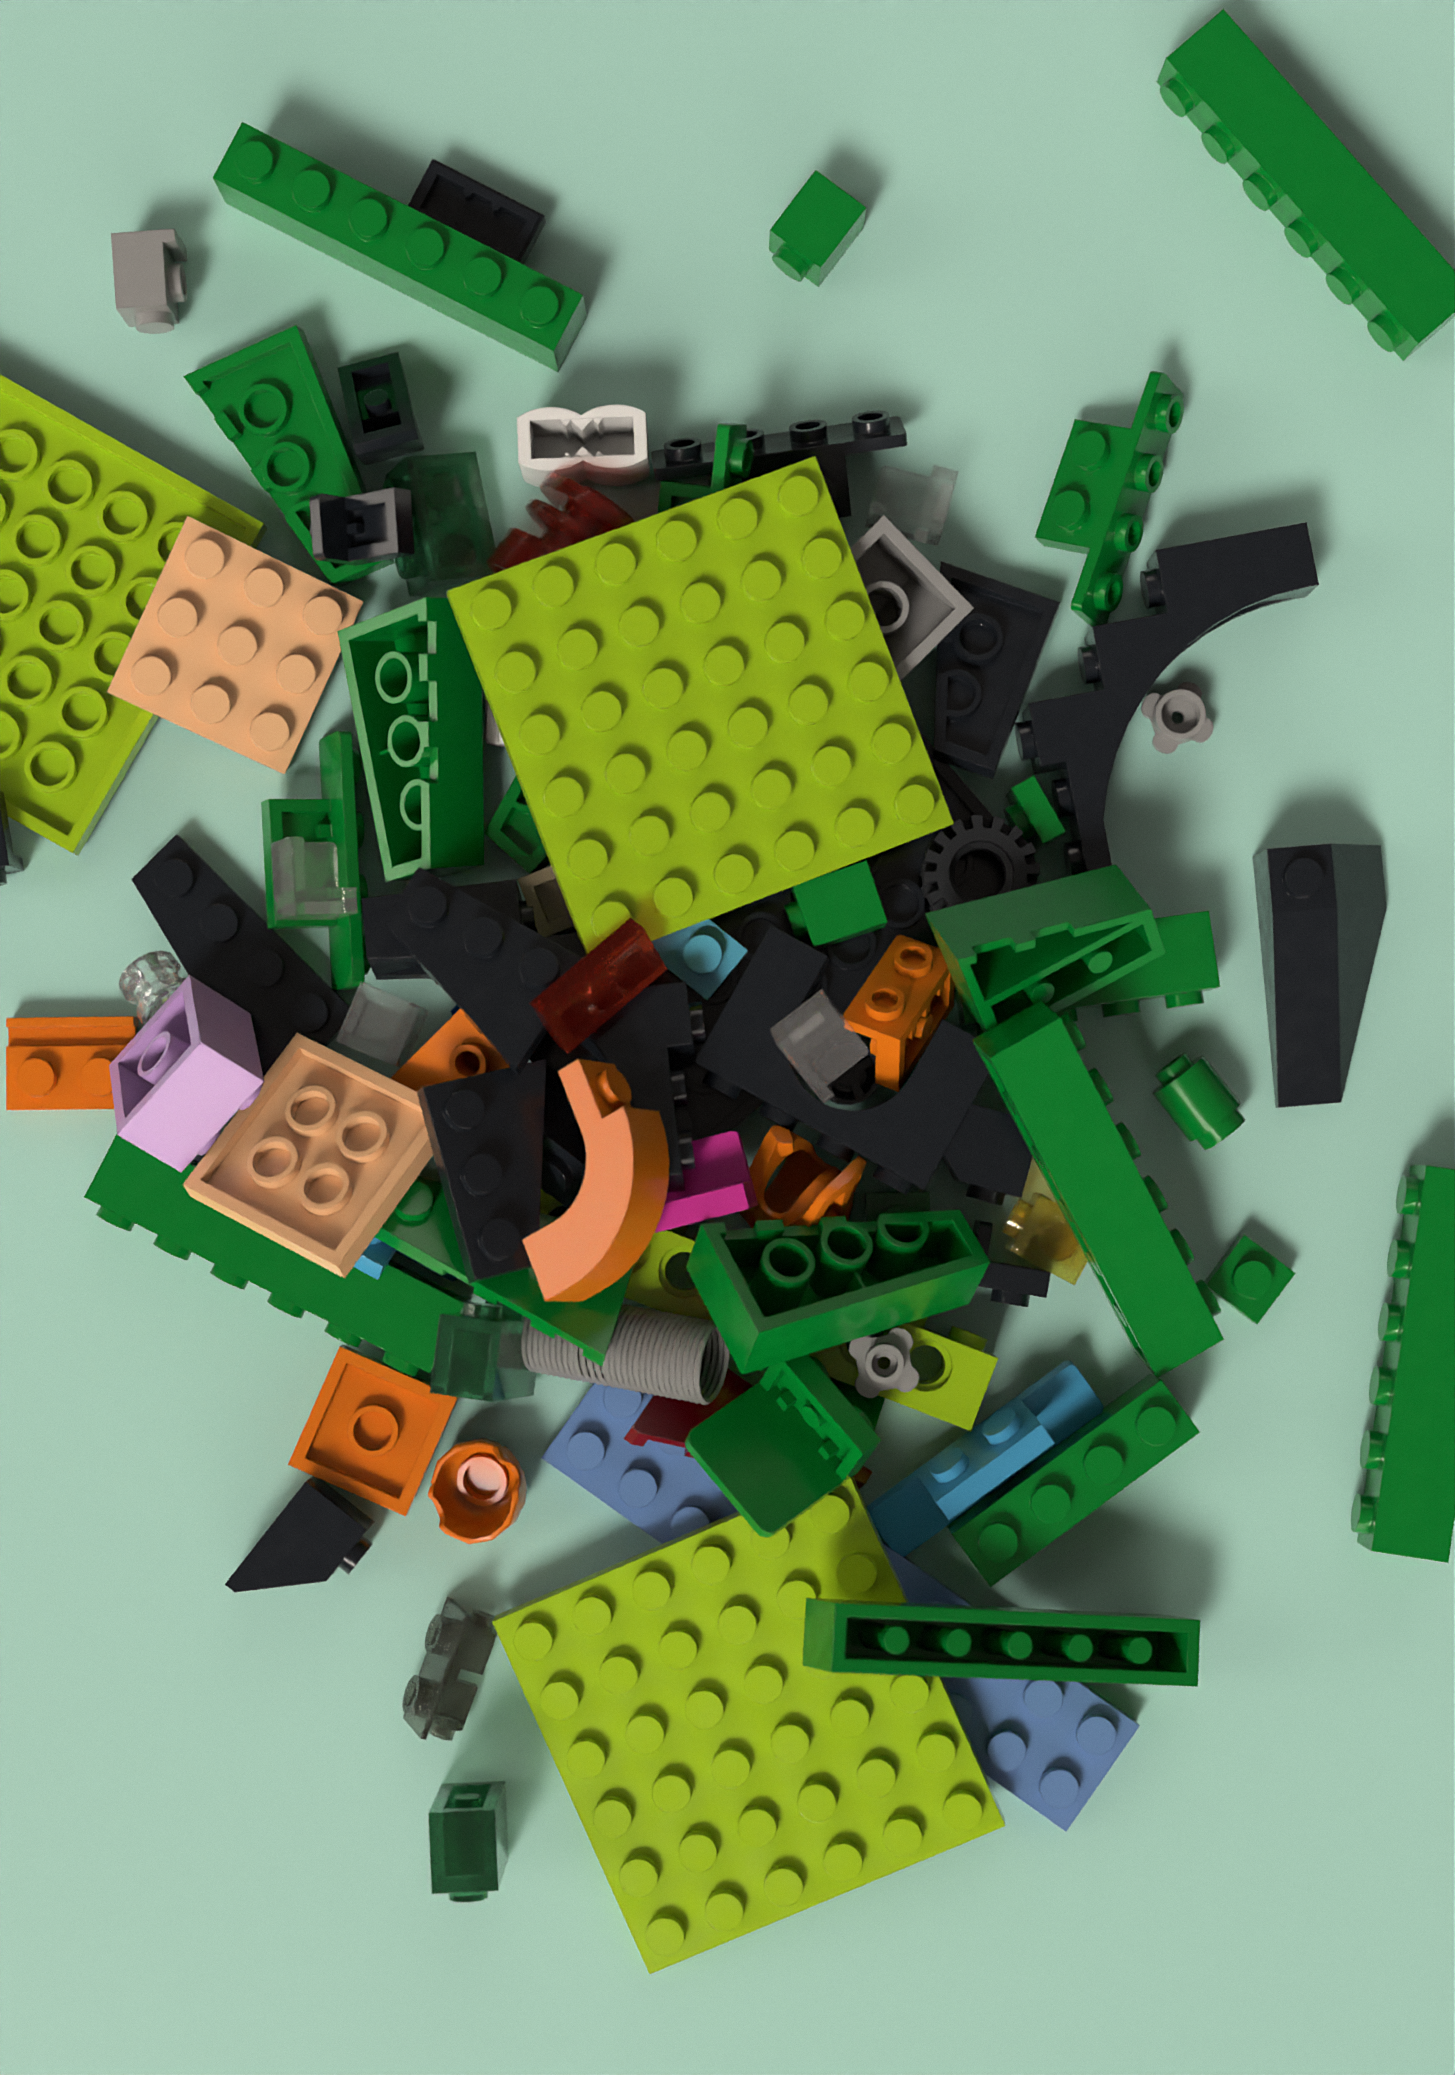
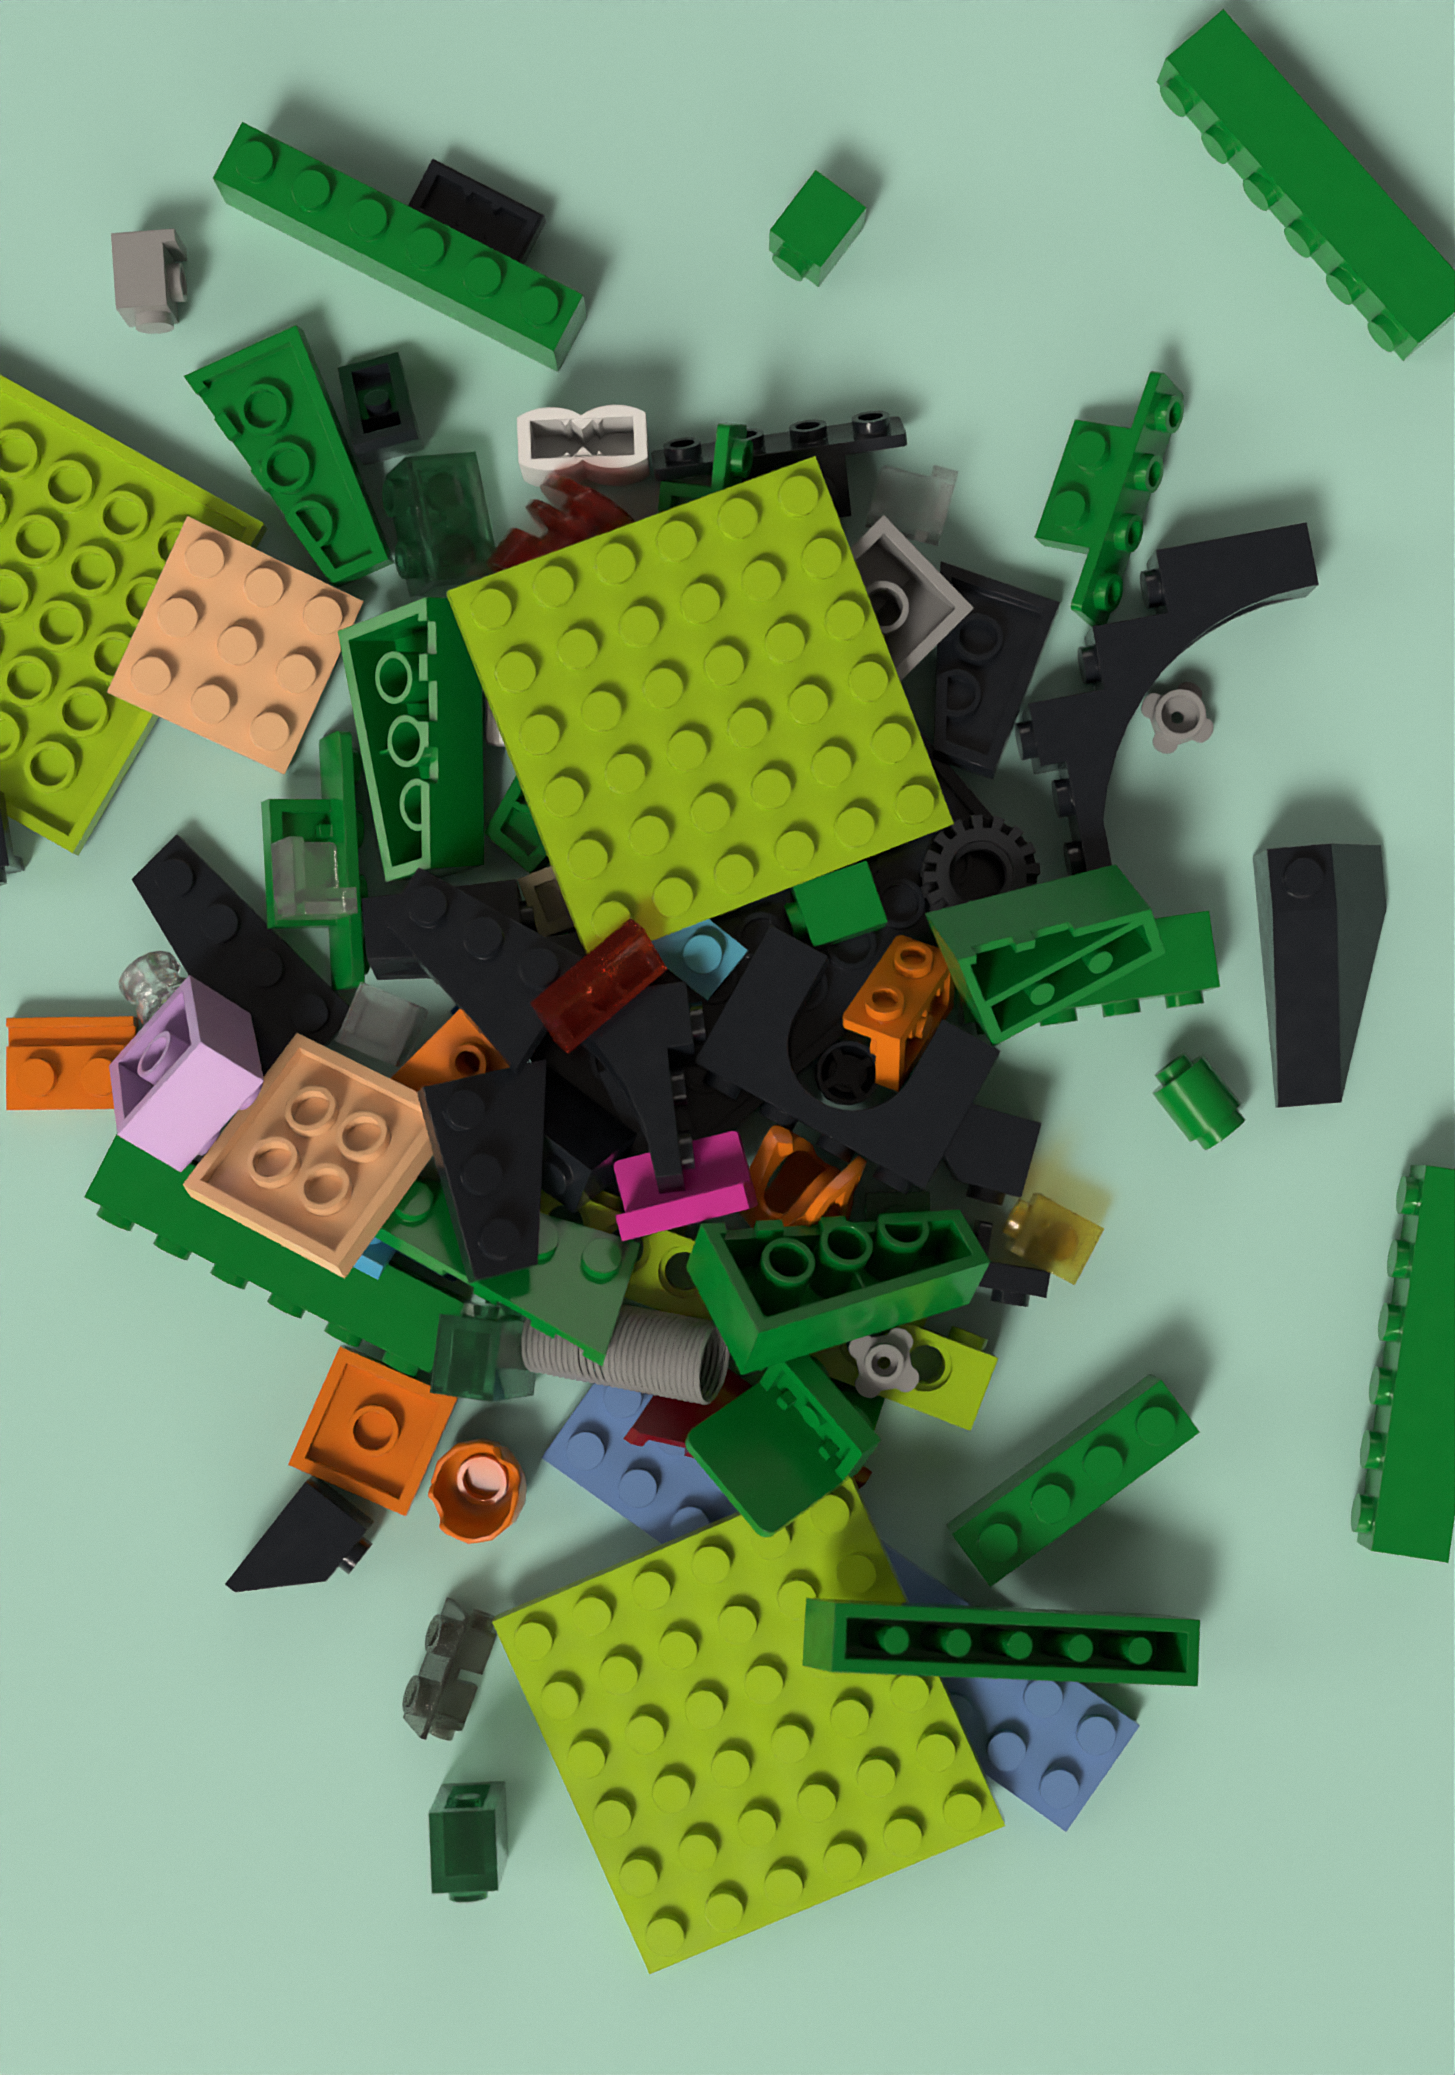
black bracket [309,487,415,566] -> none
orange arch [522,1059,669,1302] -> none
clear panel [770,989,868,1103] -> none
dark azure bracket [866,1360,1104,1557] -> none
green brick [972,1001,1224,1378] -> none
green plate [1003,776,1065,851] -> none
green plate [1204,1234,1296,1324] -> none

